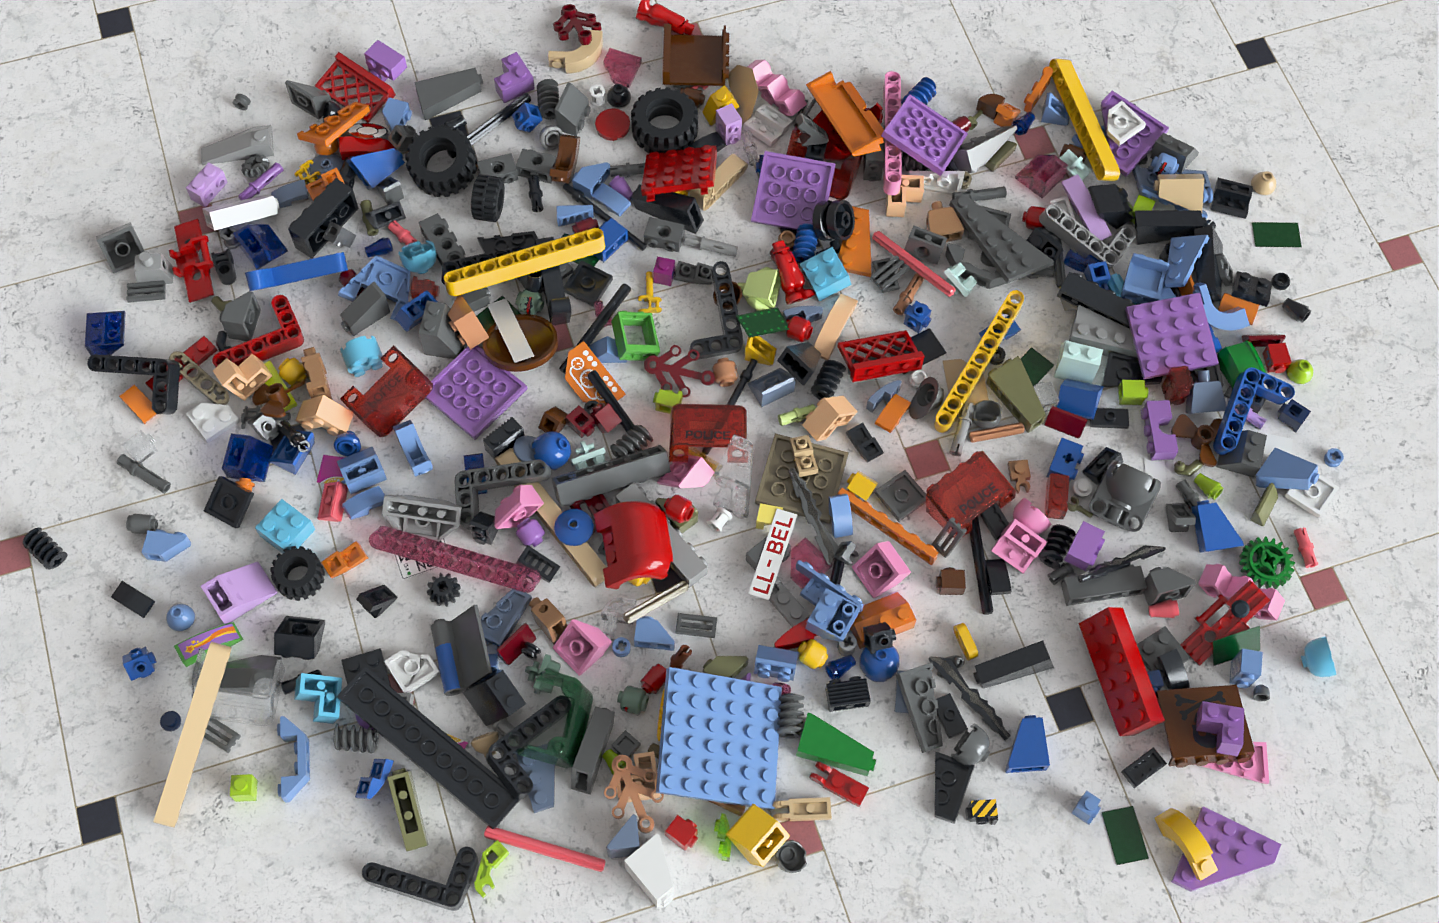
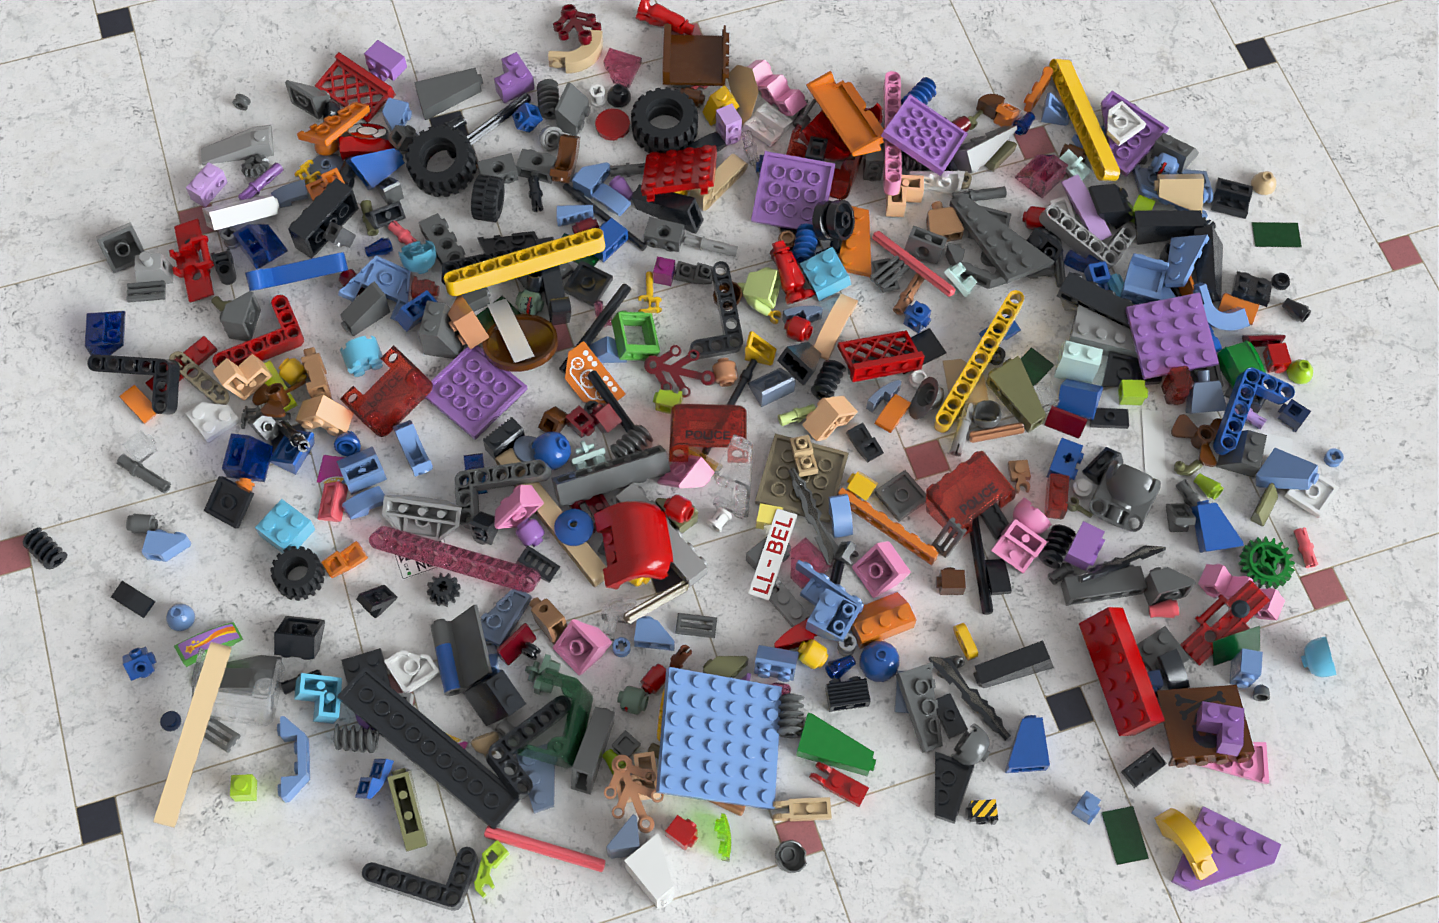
lavender slope [201,562,278,624] -> none
black arm [216,331,231,352] -> none
yellow slope [726,804,790,867] -> none
dark green sticker [736,307,789,338] -> none
dark grey slope [796,113,829,146] -> none
black brick [863,622,896,654] -> none
medium lavender arch [1141,400,1178,461] -> none
dark grey tile [1216,253,1233,287] -> none

